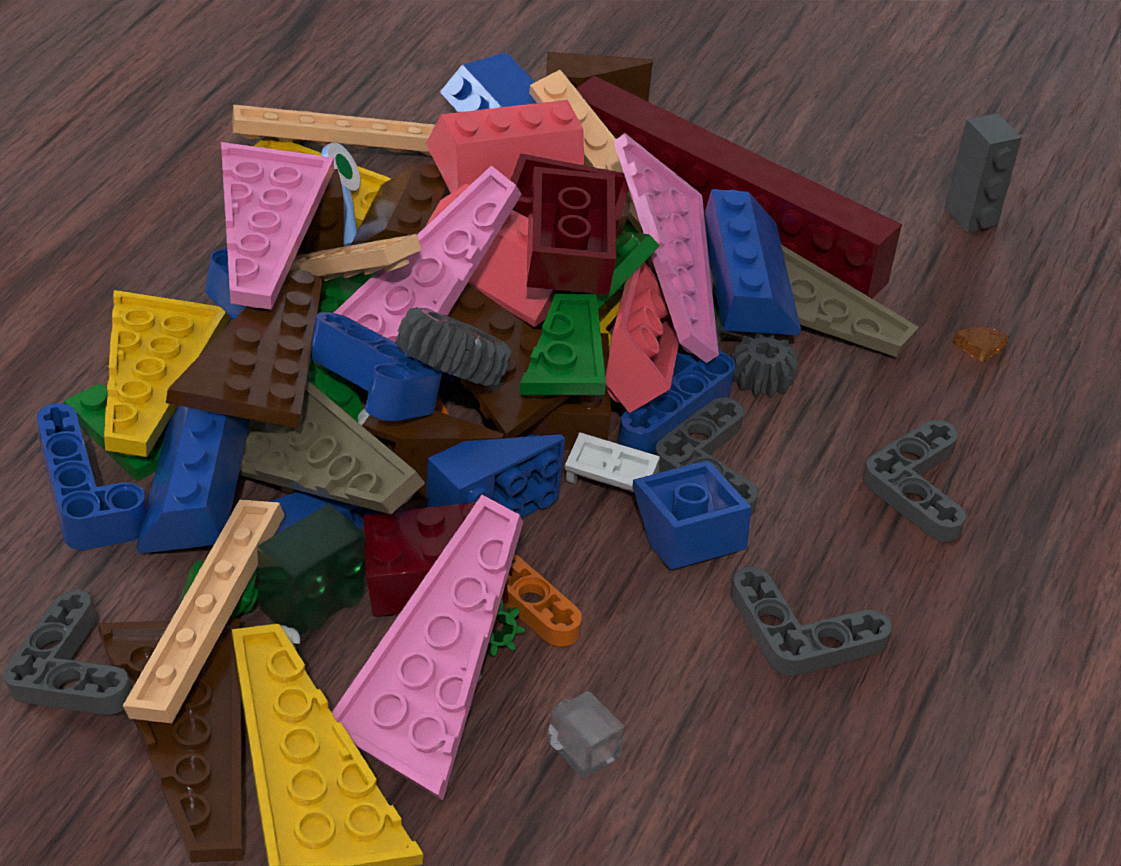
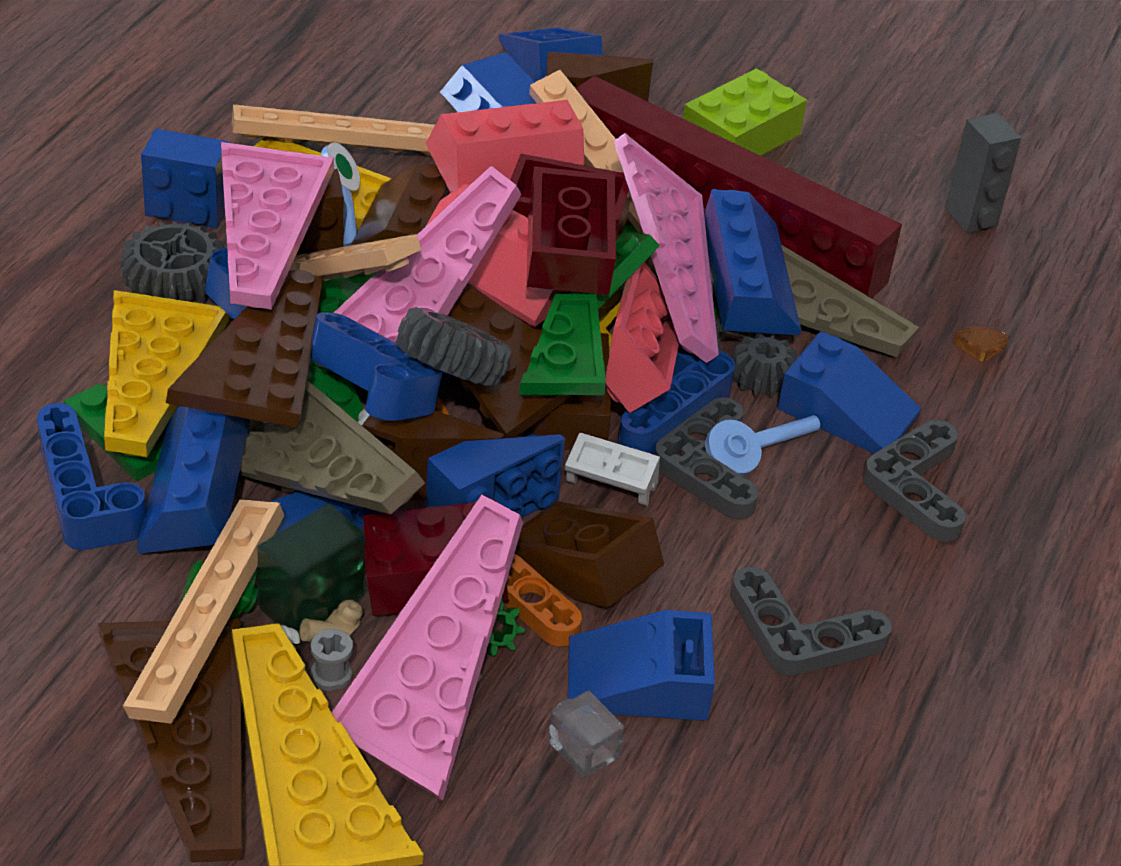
dark grey beam [3,590,133,715] -> none
blue slope [633,460,752,570] -> none
none -> dark grey gear [120,220,224,302]
none -> blue piece [141,129,229,228]
none -> tan arm [299,600,363,642]
none -> light grey bush [311,629,353,691]
none -> blue slope [499,27,603,82]
none -> reddish brown slope [515,501,664,607]
none -> blue slope [567,610,715,720]
none -> lime brick [683,68,807,156]
none -> light blue piece [705,415,820,476]
none -> blue slope [778,331,921,453]

